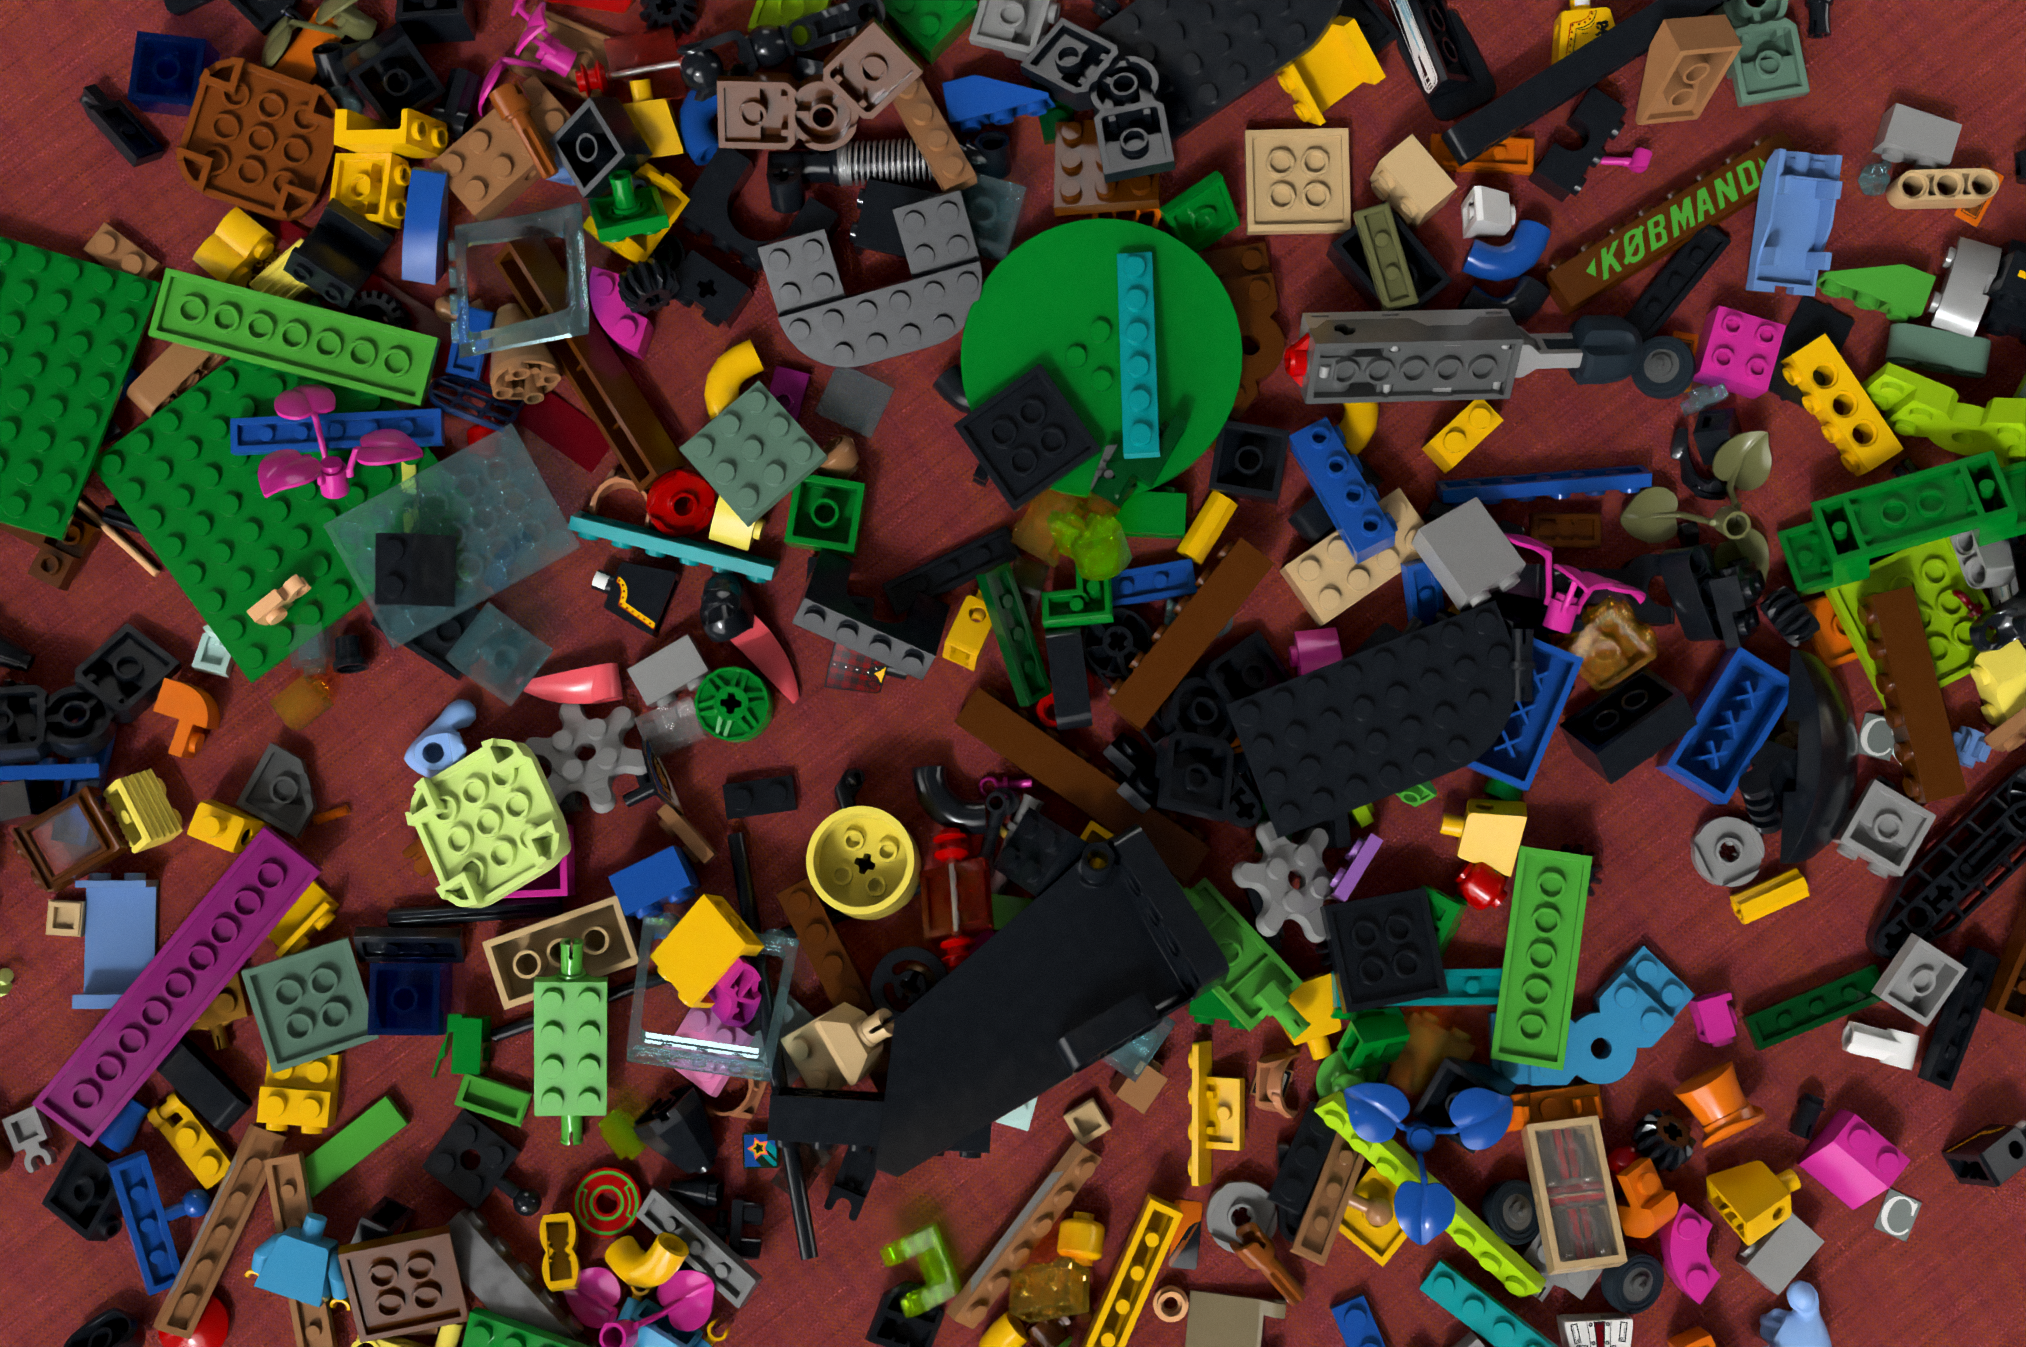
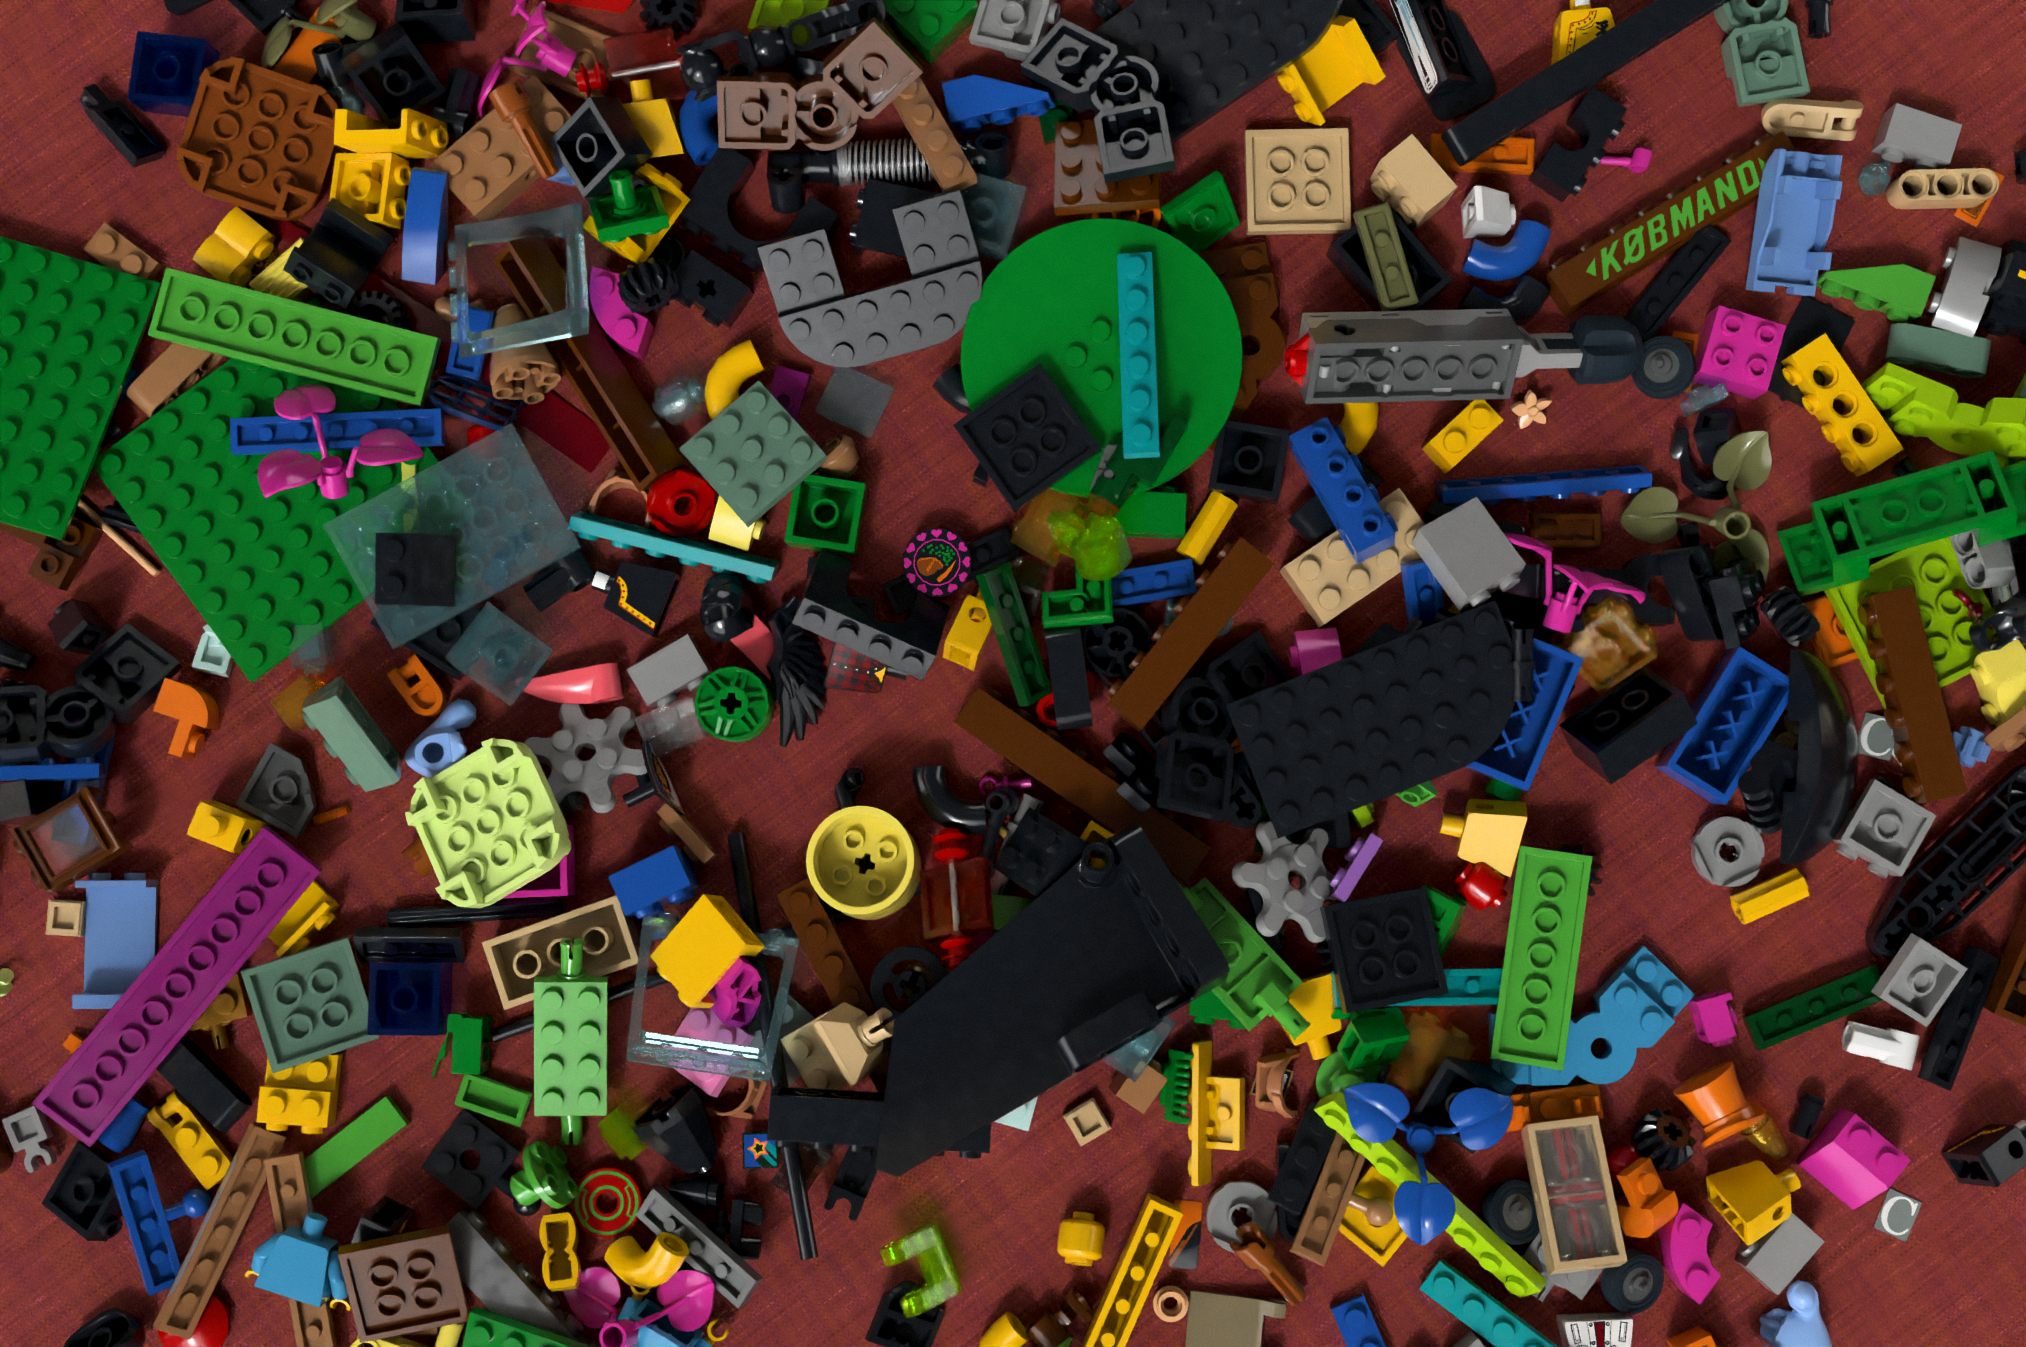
light yellow brick [103,768,184,854] -> none
light nougat plate [246,574,311,626] -> none
black piece [332,635,369,674] -> none
black plate [722,775,798,820] -> none
medium nougat plate [945,1140,1102,1330] -> none
clear yellow brick [1009,1256,1090,1323] -> none
medium nougat slope [1635,14,1742,125] -> none
none -> black slope [48,598,116,655]
none -> orange piece [63,1033,86,1055]
none -> sand green slope [301,676,403,792]
none -> orange plate [387,653,446,716]
none -> bright green plate [510,1140,579,1209]
none -> black piece [523,546,596,612]
none -> clear light blue head [652,374,706,426]
none -> black animal [766,596,827,747]
none -> tile [902,528,972,598]
none -> green piece [1159,1049,1194,1124]
none -> light nougat plant [1510,389,1552,429]
none -> clear yellow cone [1740,1111,1789,1161]
none -> tan plate [1761,98,1864,141]

